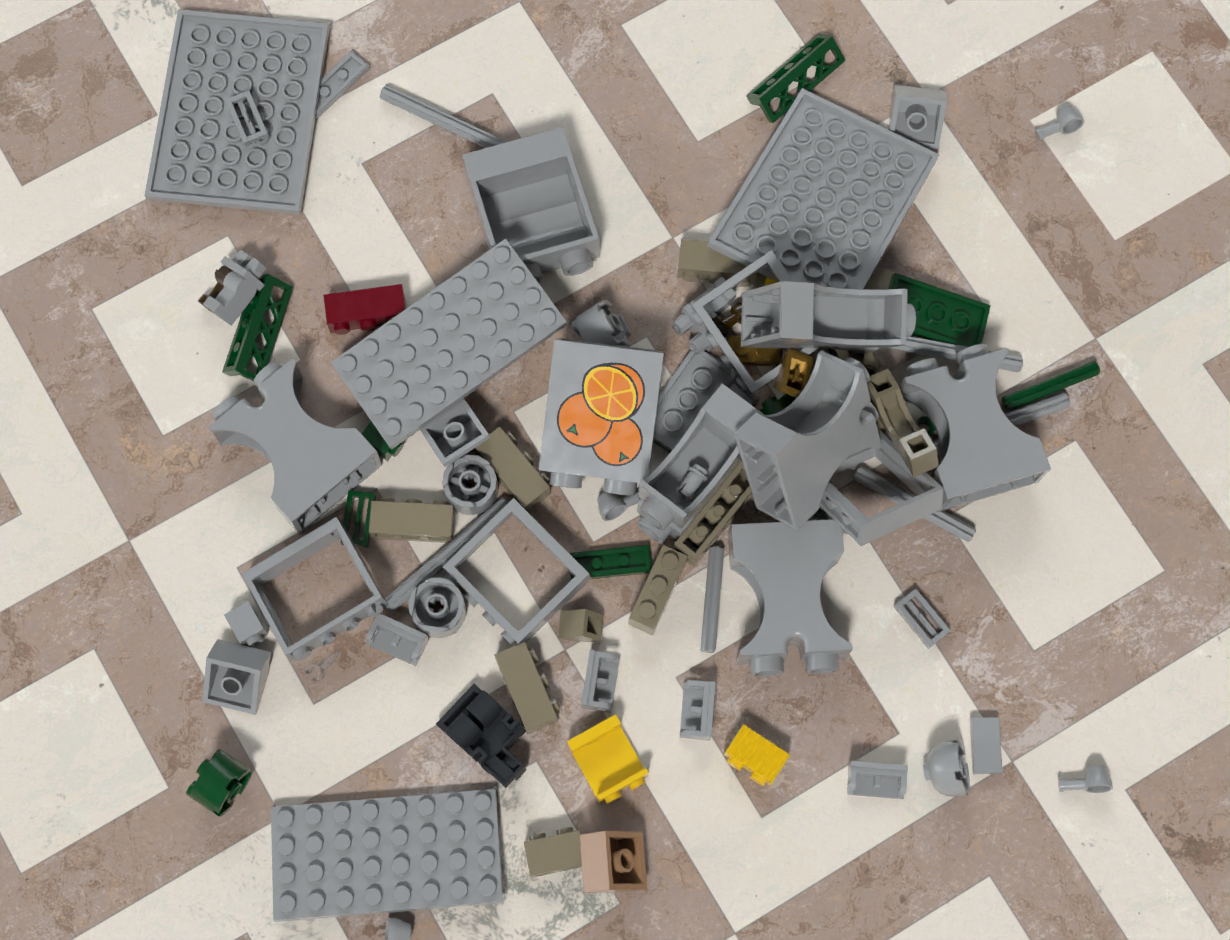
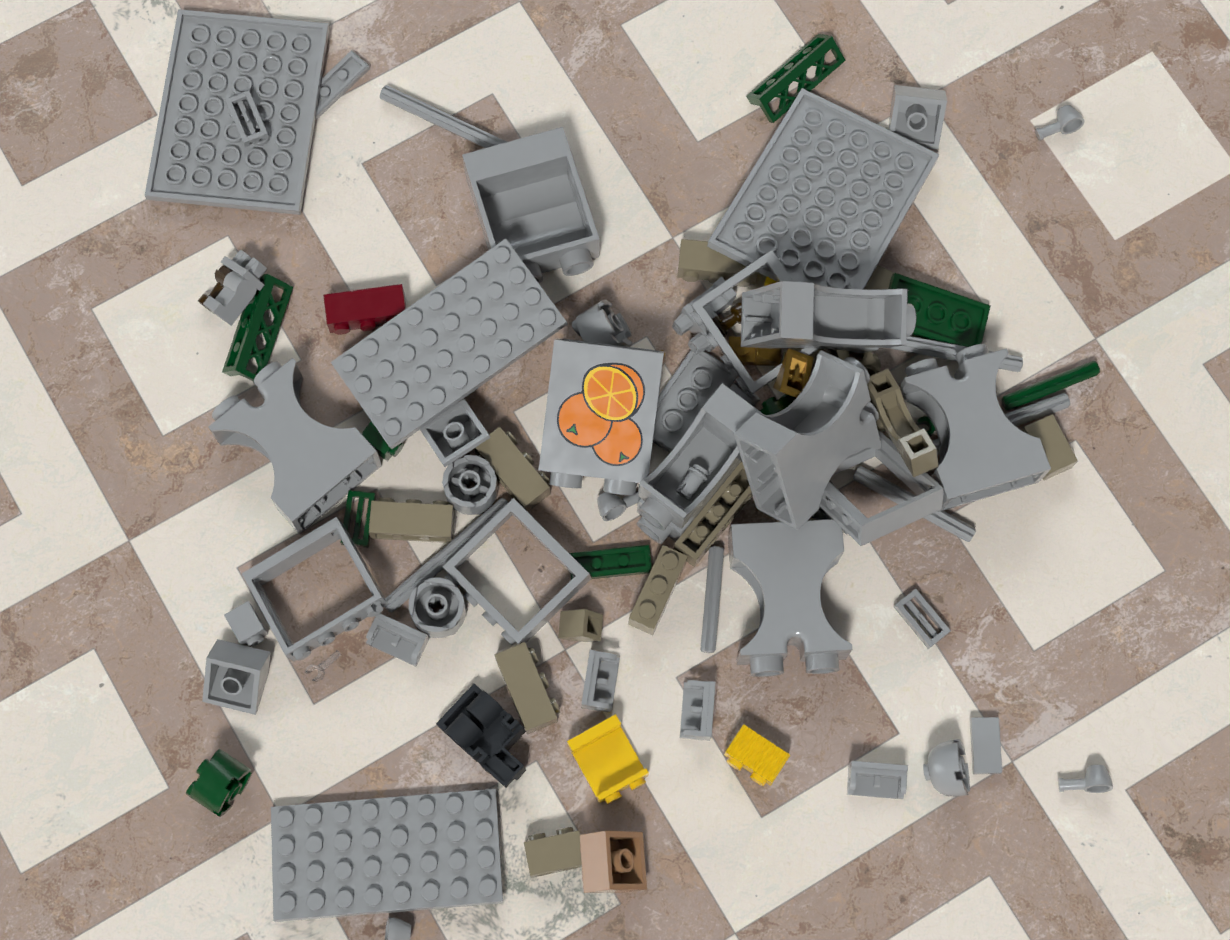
none -> dark tan brick [1022,414,1078,481]

